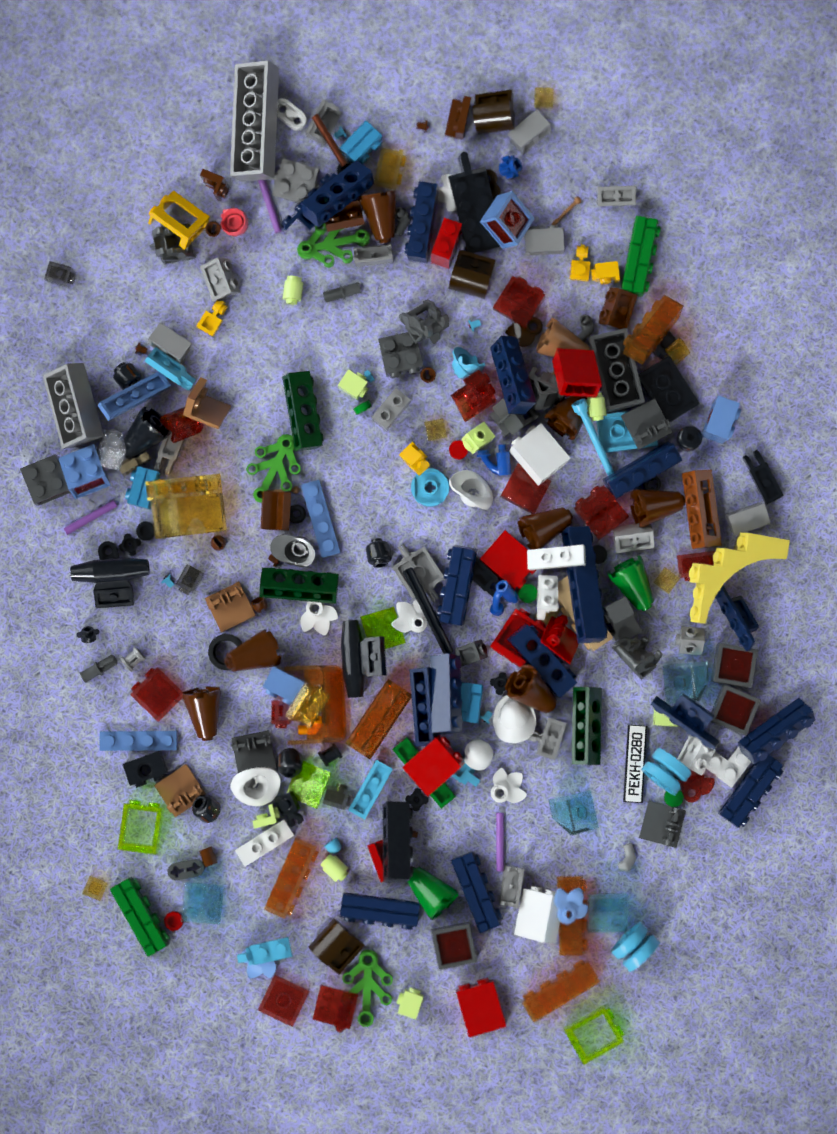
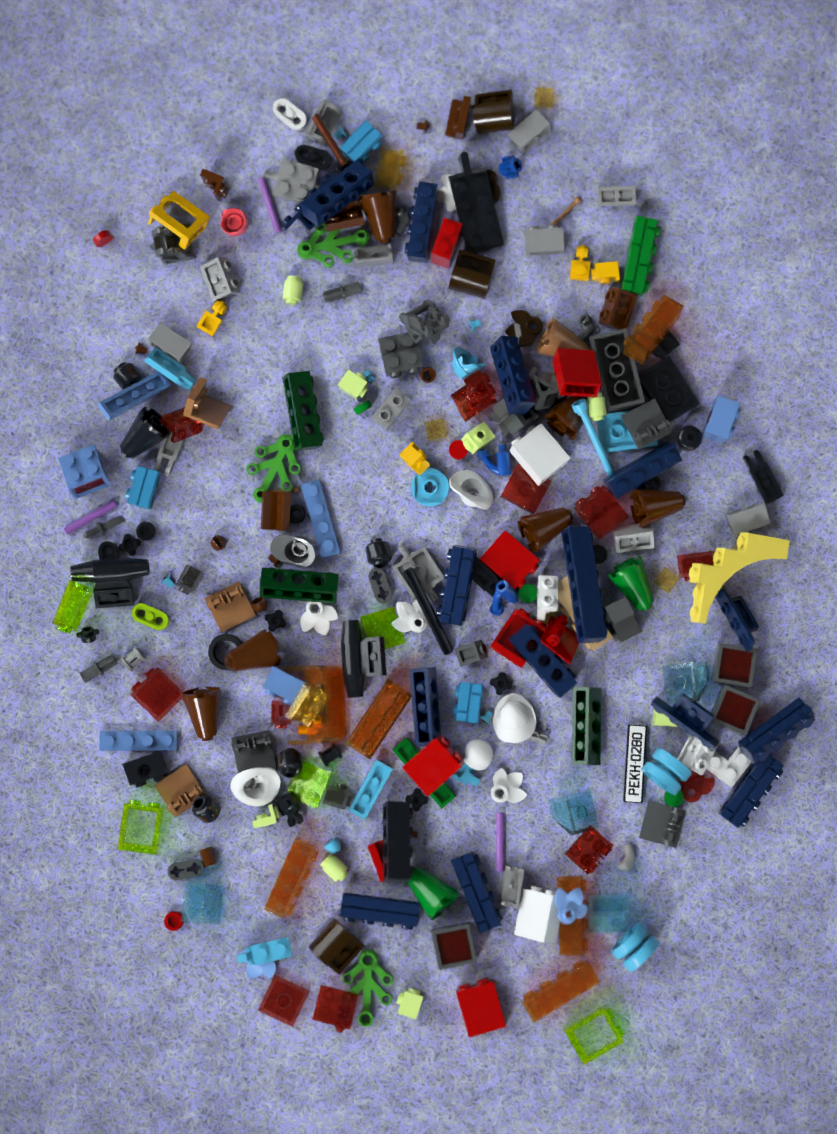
dark grey piece [20,454,71,506] -> none
light grey brick [43,363,103,449] -> none
clear smoke brick [44,261,76,288] -> none
clear yellow tile [82,875,108,901] -> none
clear brick [97,429,126,470] -> none
green brick [109,877,170,957] -> none
dark tan plate [118,452,152,477] -> none
clear yellow piece [145,474,227,539] -> none
reddish brown hinge [205,221,221,237] -> none
light grey brick [230,61,279,182] -> none
white plate [235,819,294,866] -> none
brick [430,653,463,734] -> none
piece [480,191,535,249] -> none
clear red plate [493,276,545,328] -> none
reddish brown cone [505,664,557,713] -> none
white plate [527,545,586,570] -> none
light grey hinge [536,717,567,760] -> none
dark grey piece [612,636,663,680] -> none
clear yellow tile [665,338,690,365] -> none
light grey brick [675,626,705,655] -> none
dark orange brick [682,469,722,549] -> none
none -> clear neon green window [52,580,93,634]
none -> dark grey piece [83,516,125,539]
none -> red tile [93,230,113,247]
none -> lime plate [132,603,169,631]
none -> black plate [265,610,286,632]
none -> black plate [295,145,332,171]
none -> dark grey beam [368,568,392,604]
none -> clear red hinge [565,825,613,875]

